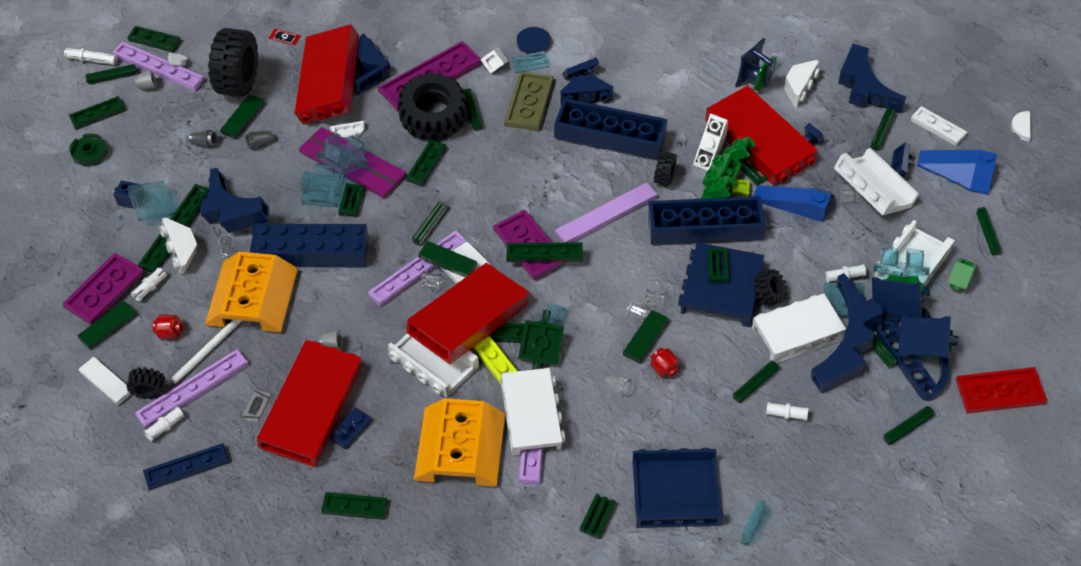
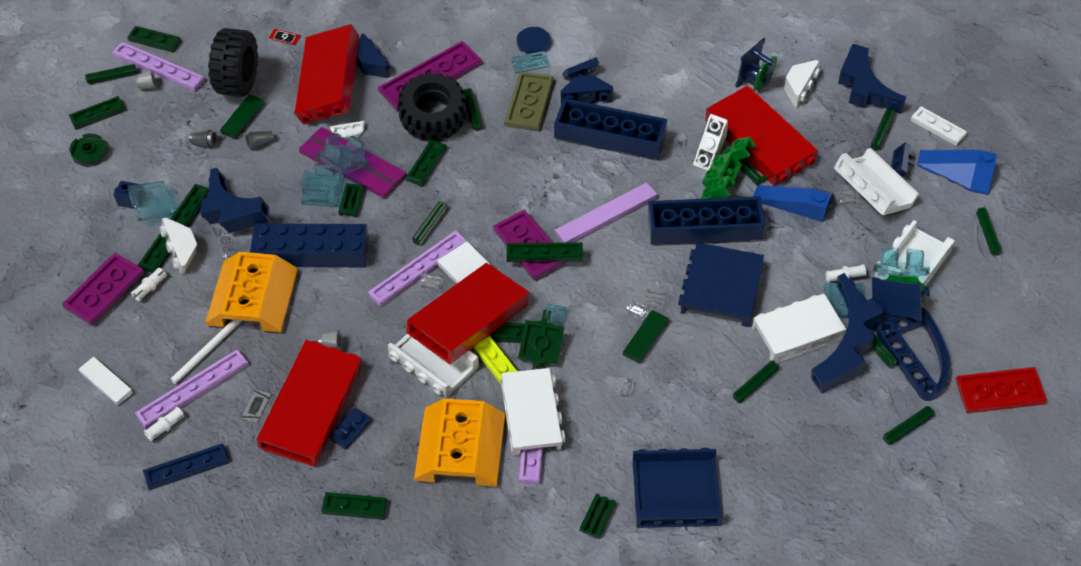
white pin [64,47,118,65] -> none
dark green tile [77,301,137,350] -> none
black tyre [126,367,166,399] -> none
red head [152,314,184,339] -> none
white tile [168,53,187,66] -> none
dark blue slope [354,66,386,95] -> none
dark green tile [418,241,477,277] -> none
white panel [481,47,508,74] -> none
red head [650,348,680,378] -> none
black tyre [654,151,677,186] -> none
dark green tile [707,248,729,283] -> none
lime tile [730,179,750,197] -> none
clear light blue tile [741,499,766,546] -> none
black tyre [753,269,788,307] -> none
white pin [766,402,809,421] -> none
dark blue tile [804,123,824,146] -> none
dark blue piece [898,316,959,358] -> none
slope [948,258,978,291] -> none
white tile [1011,111,1030,142] -> none

